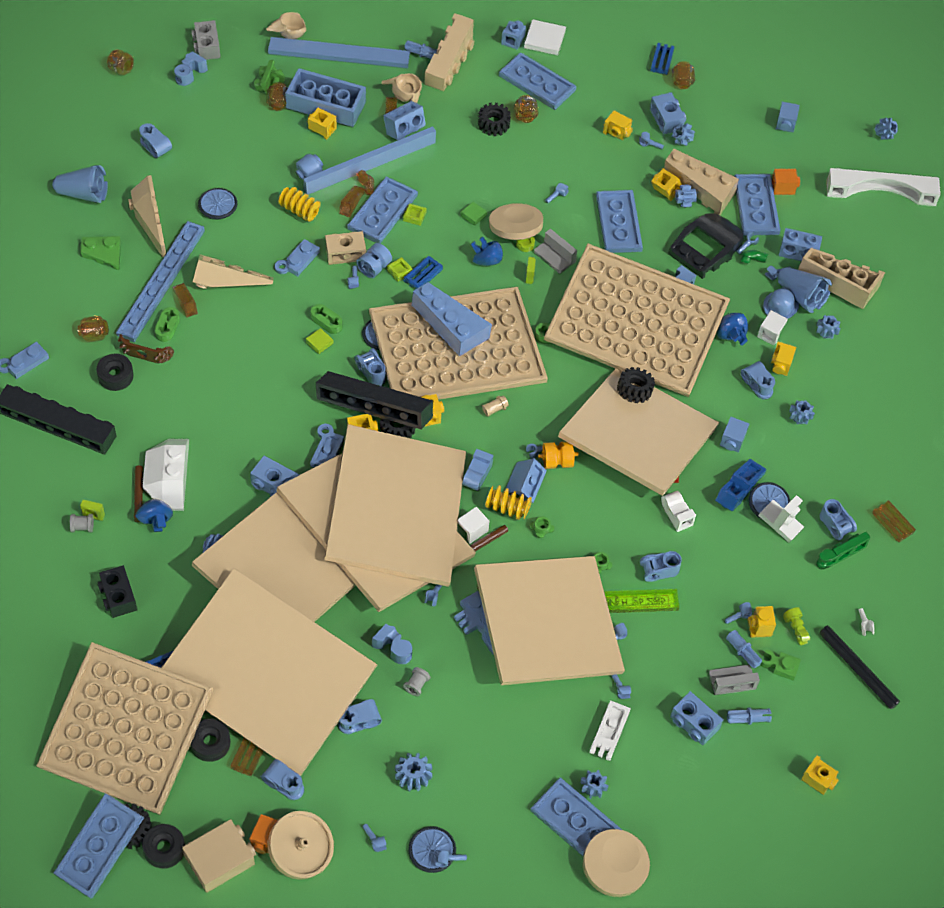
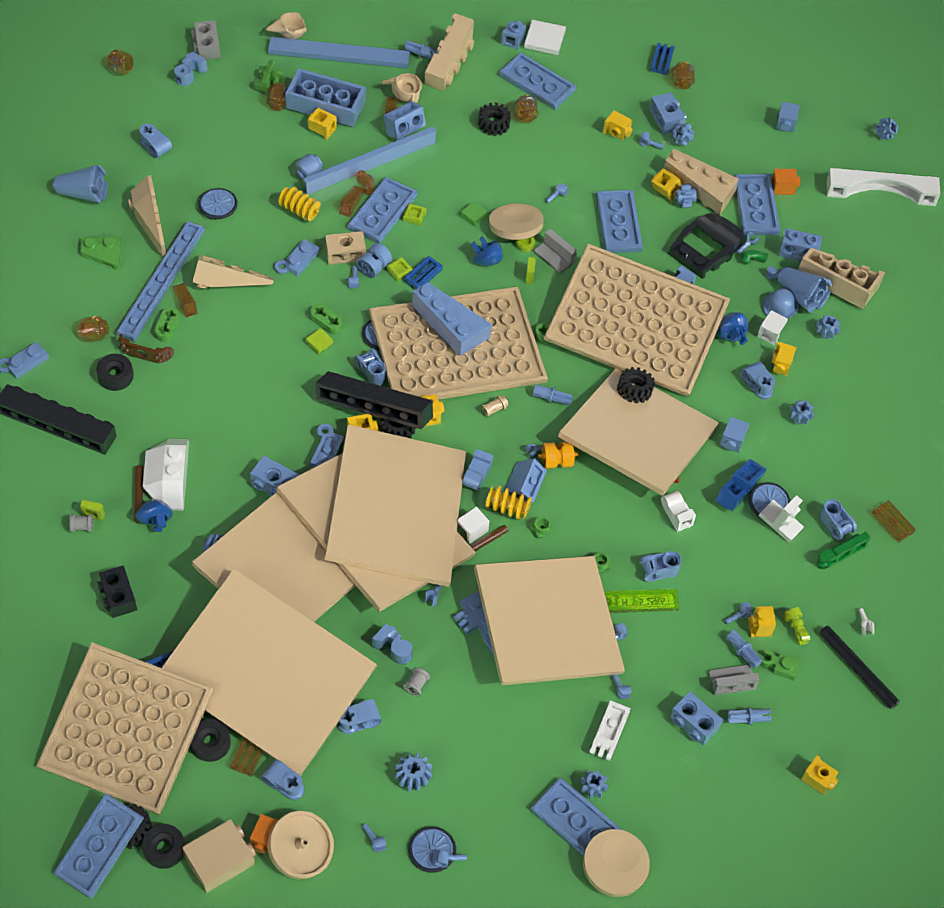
none -> medium blue axle [533,384,573,405]

